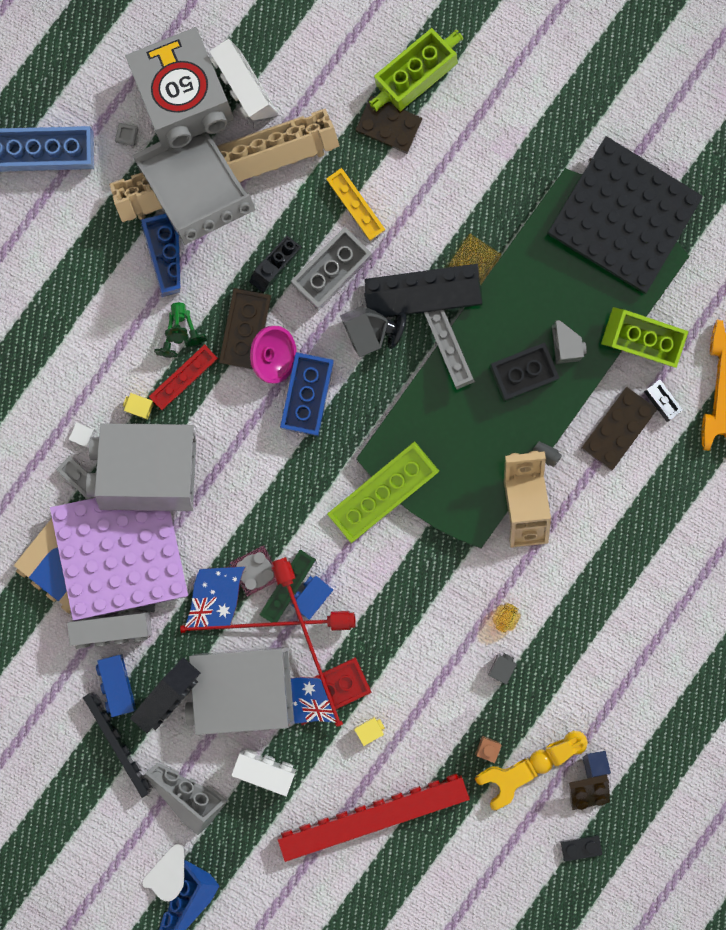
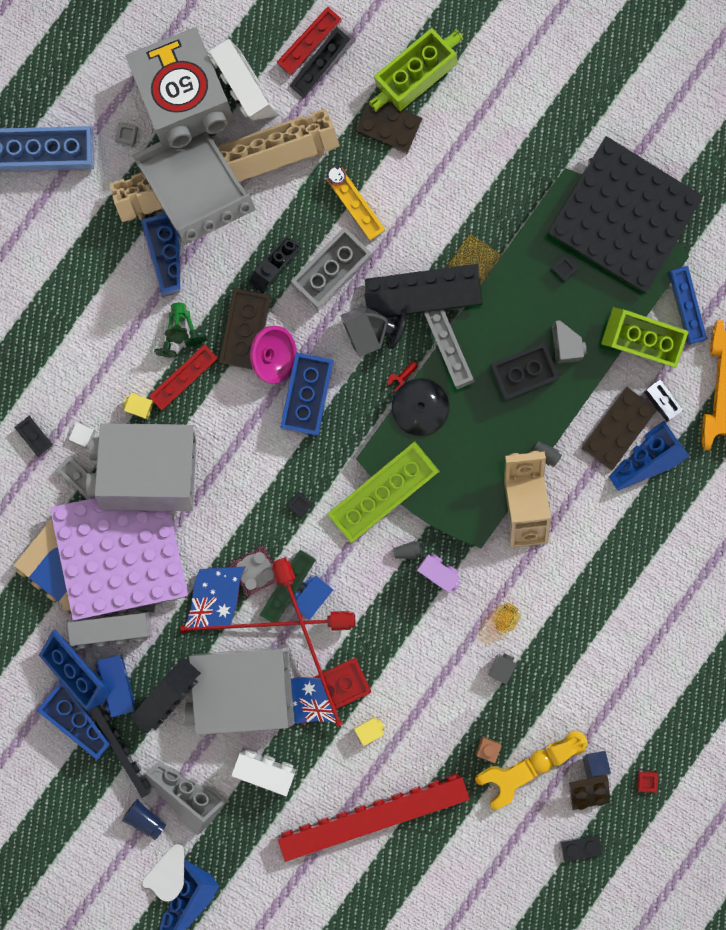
none -> black plate [14,416,54,457]
none -> blue wedge [37,681,110,760]
none -> blue slope [39,630,111,711]
none -> dark blue plant [121,799,166,840]
none -> red plate [277,6,342,76]
none -> black tile [287,492,313,518]
none -> black slope [290,26,356,98]
none -> tile [327,166,346,186]
none -> red bar [387,361,418,393]
none -> black dish [392,378,449,436]
none -> dark grey cone [393,540,422,559]
none -> lavender brick [416,554,461,593]
none -> black plate [551,255,578,282]
none -> blue wedge [609,421,690,491]
none -> red tile [637,771,658,793]
none -> blue tile [668,266,707,345]

